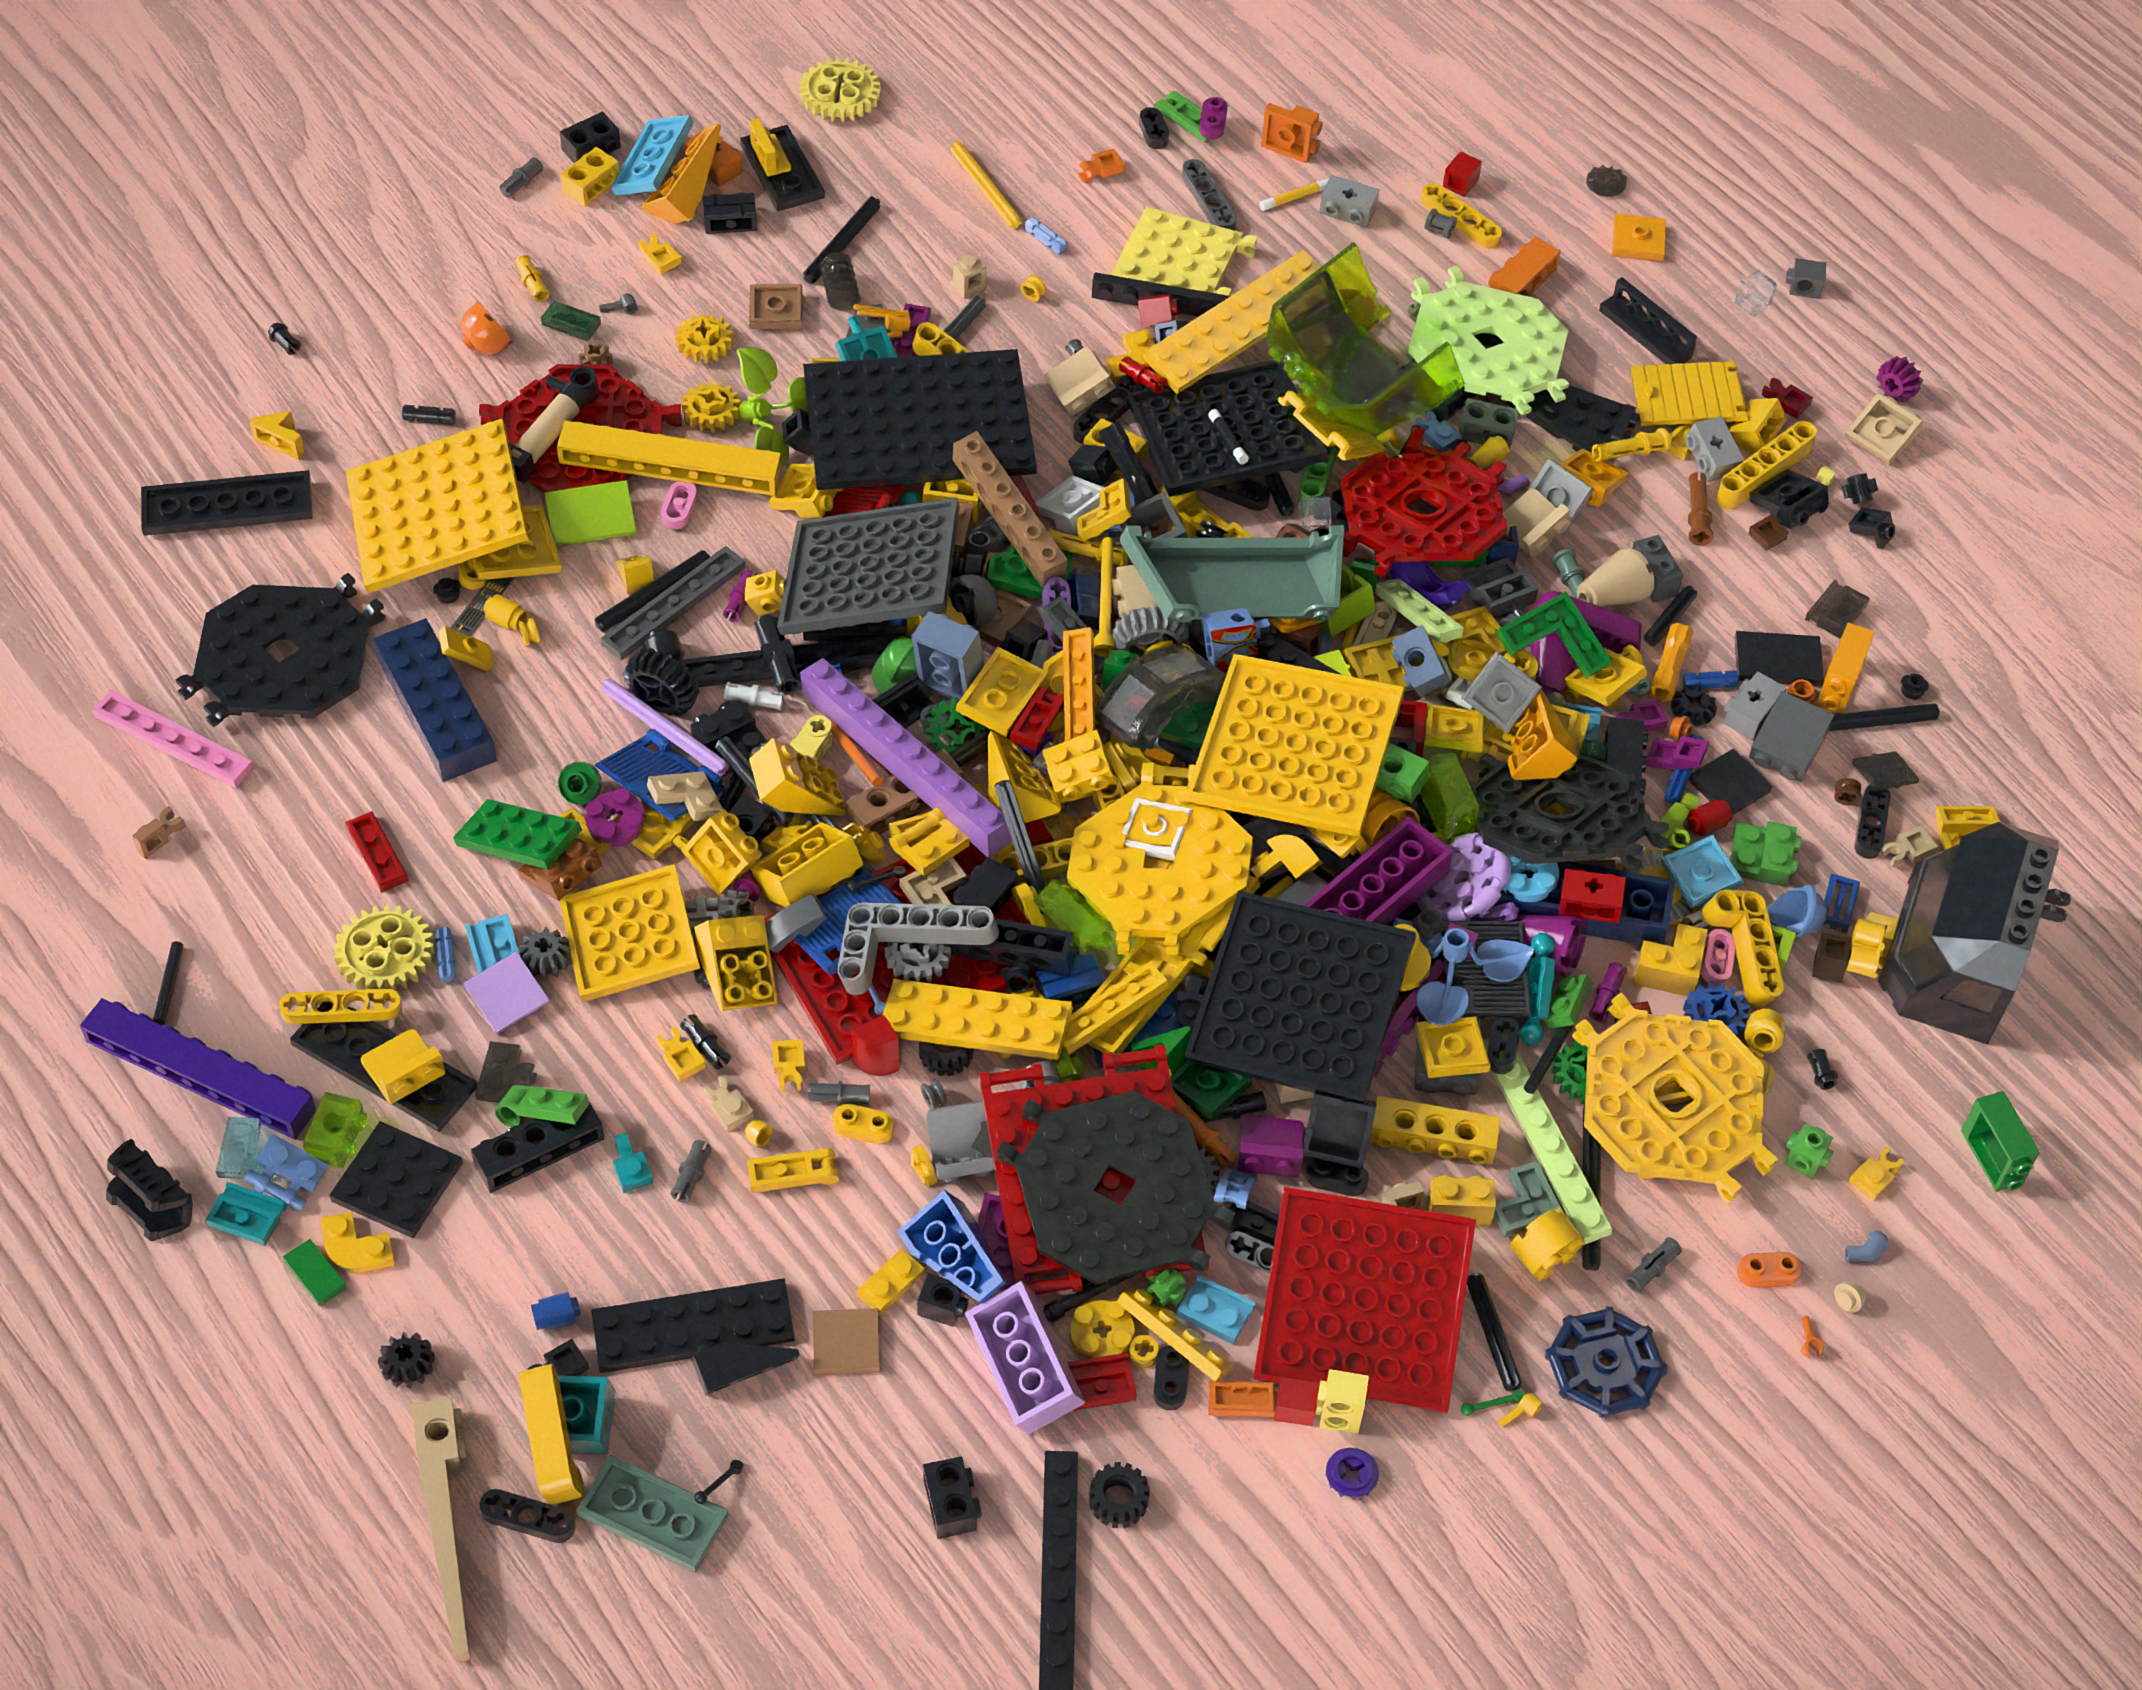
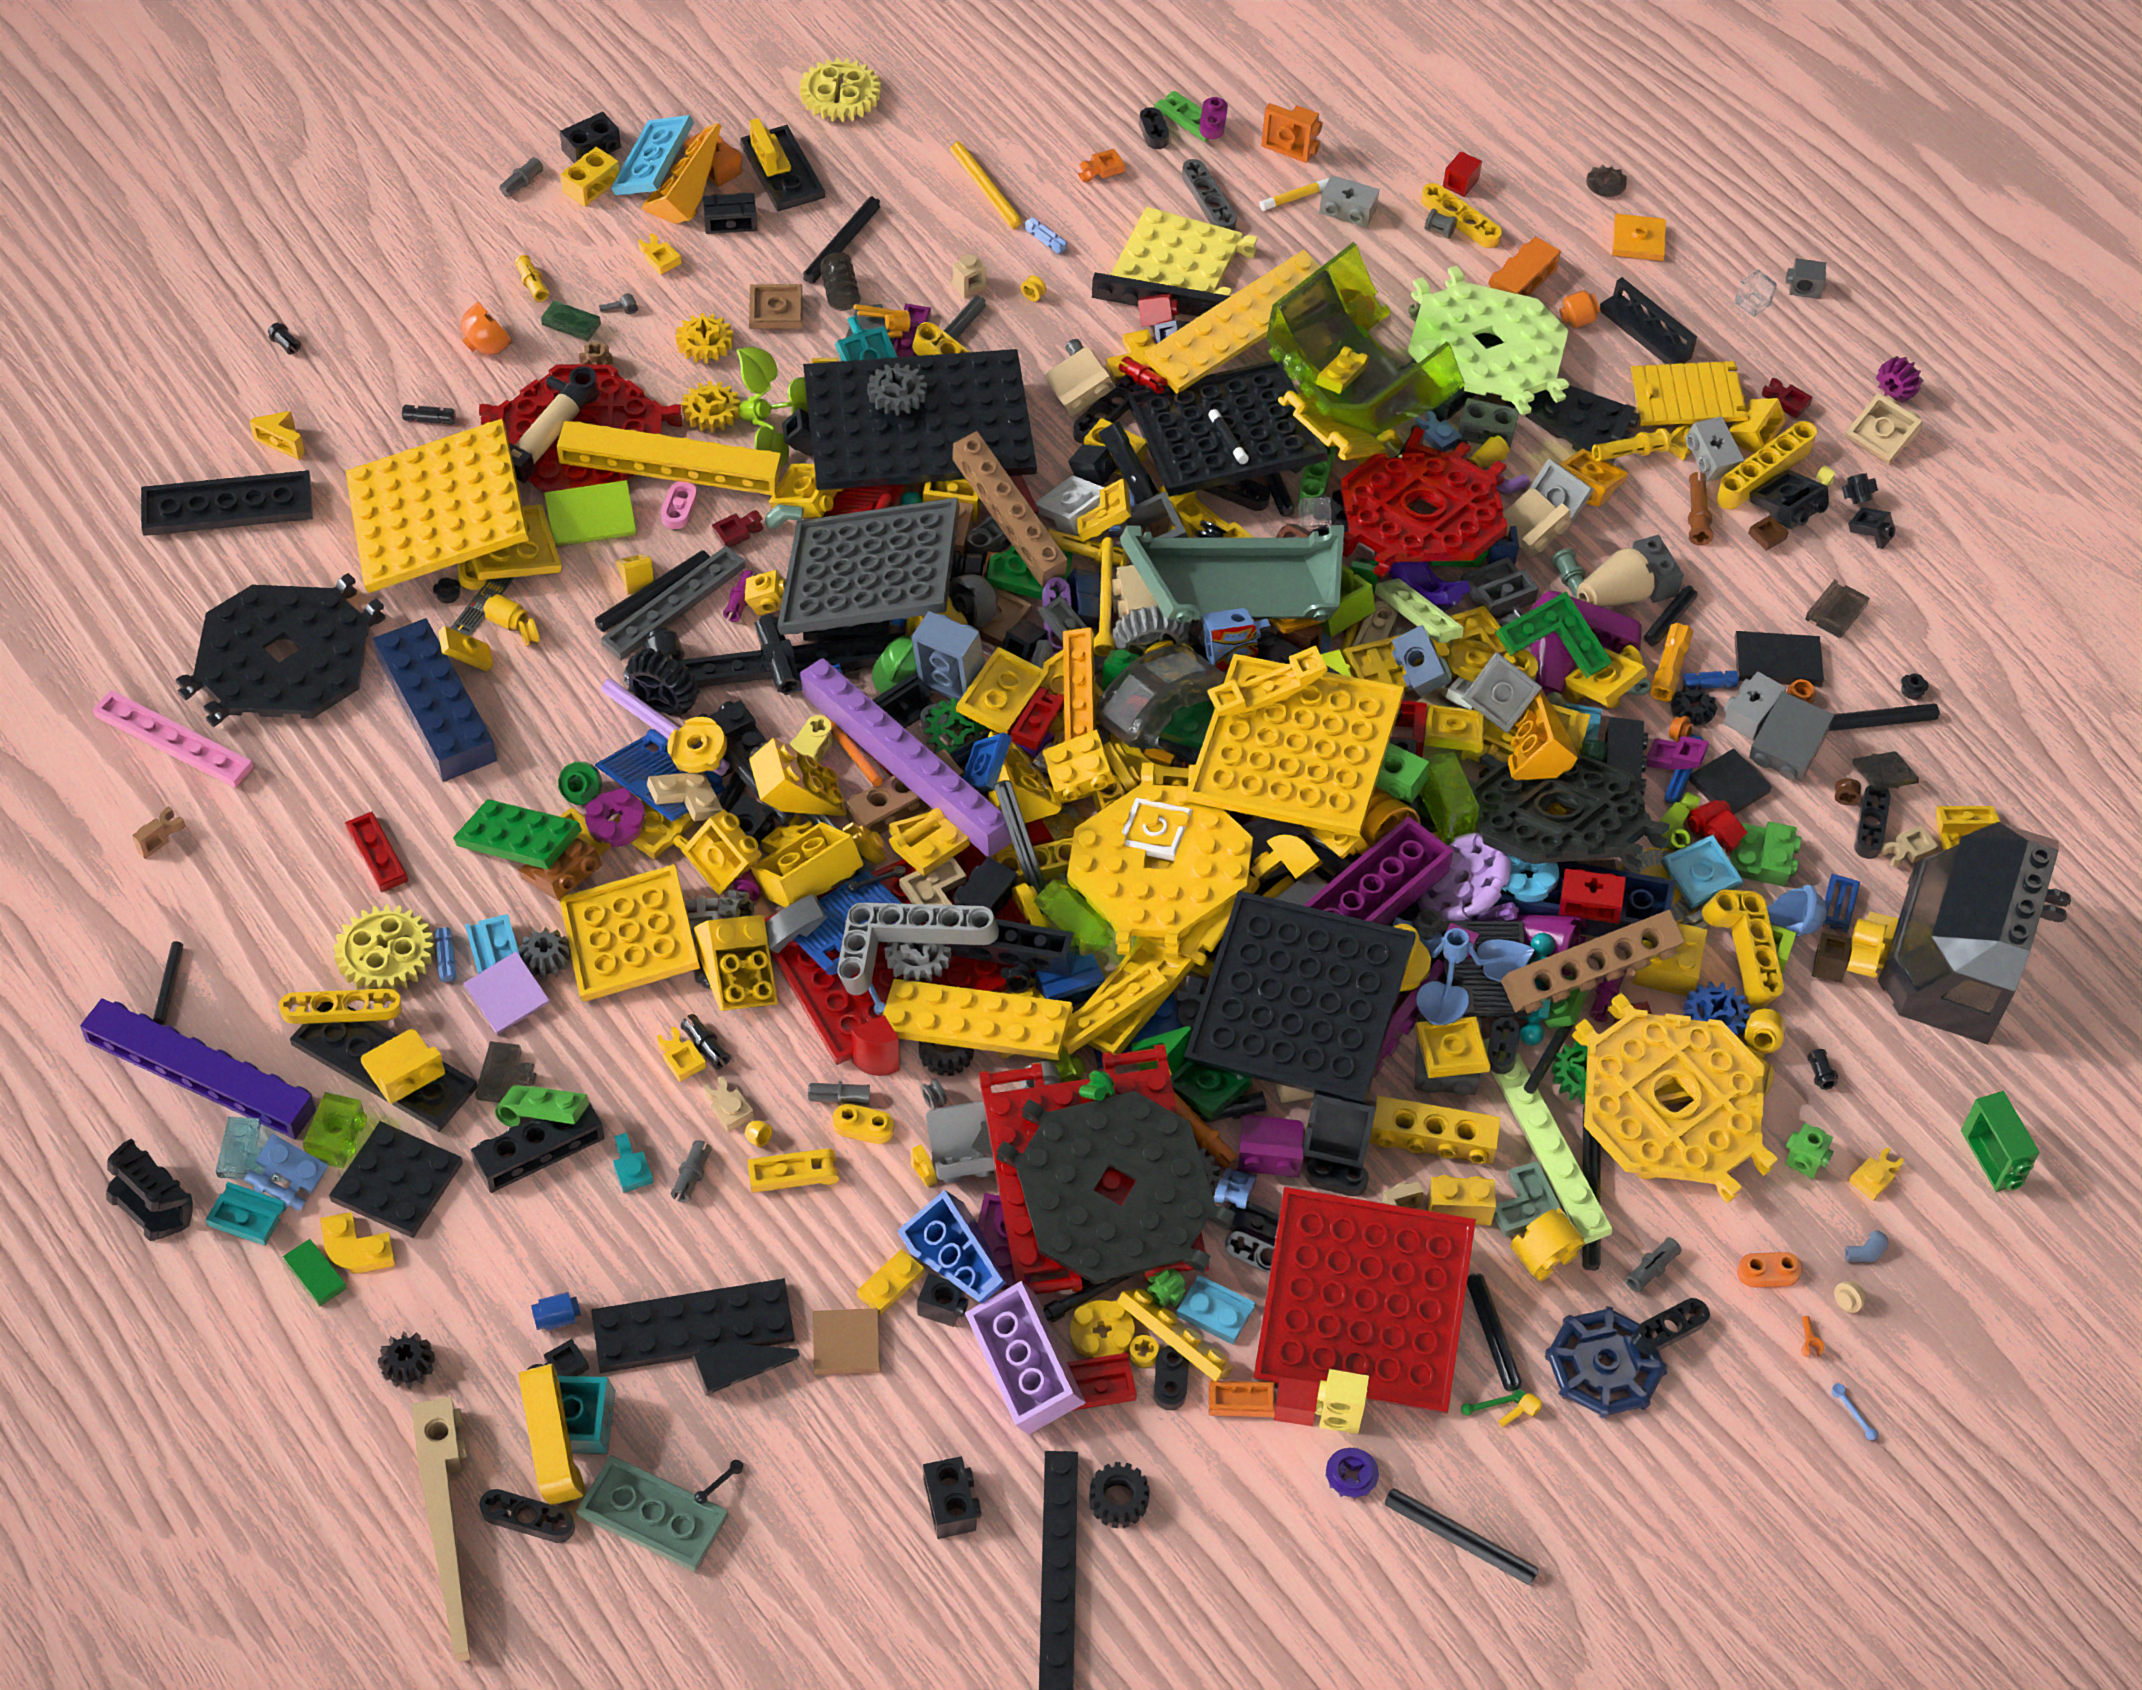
white pin [724,682,784,711] -> none
yellow plate [772,1039,805,1092] -> none
magenta plate [1616,699,1669,732] -> none
bright pink plate [1700,929,1736,985] -> none
light orange window [1816,622,1875,713] -> none
none -> yellow plate [667,717,727,773]
none -> dark red plate [712,510,764,548]
none -> sand green arm [765,504,803,529]
none -> dark grey gear [868,363,927,415]
none -> blue tile [962,733,1012,794]
none -> green plate [1079,1070,1115,1101]
none -> yellow slope [1207,646,1328,716]
none -> yellow plate [1316,346,1370,394]
none -> black axle [1385,1488,1538,1585]
none -> medium nougat brick [1501,909,1685,1014]
none -> orange head [1559,290,1600,329]
none -> black beam [1632,1298,1710,1354]
none -> red plate [1705,810,1747,852]
none -> medium blue hinge [1831,1383,1878,1441]

